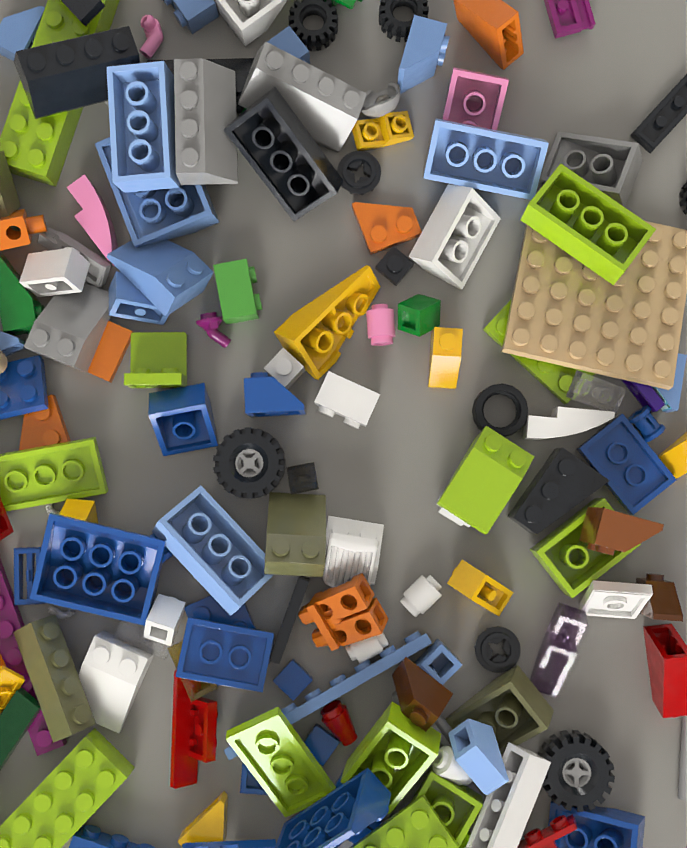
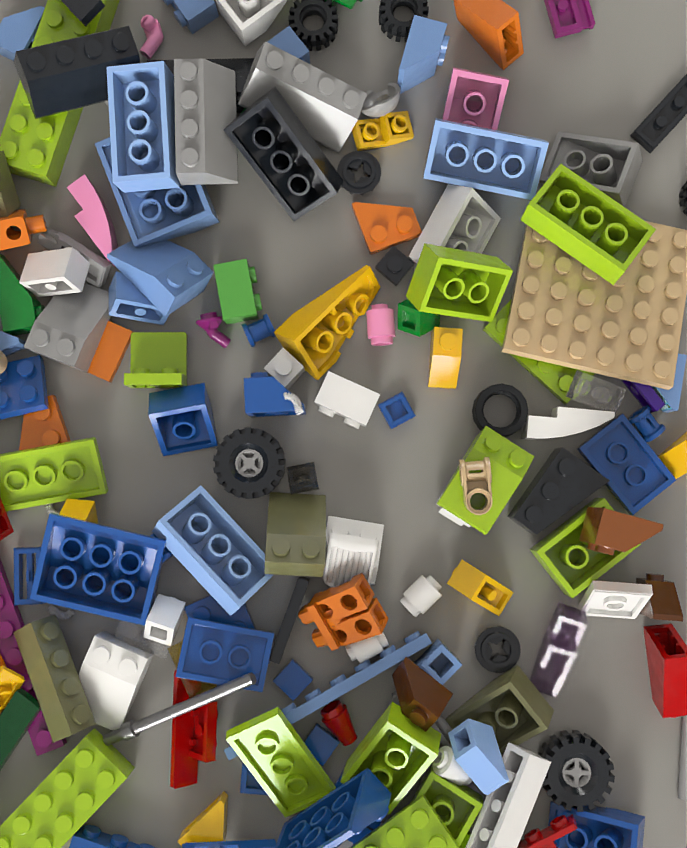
none -> flat silver bar [103,672,256,746]
none -> blue bush [242,314,276,347]
none -> white leg [283,392,304,415]
none -> blue tile [378,391,416,429]
none -> lime brick [406,243,513,322]
none -> tan piece [459,457,493,515]

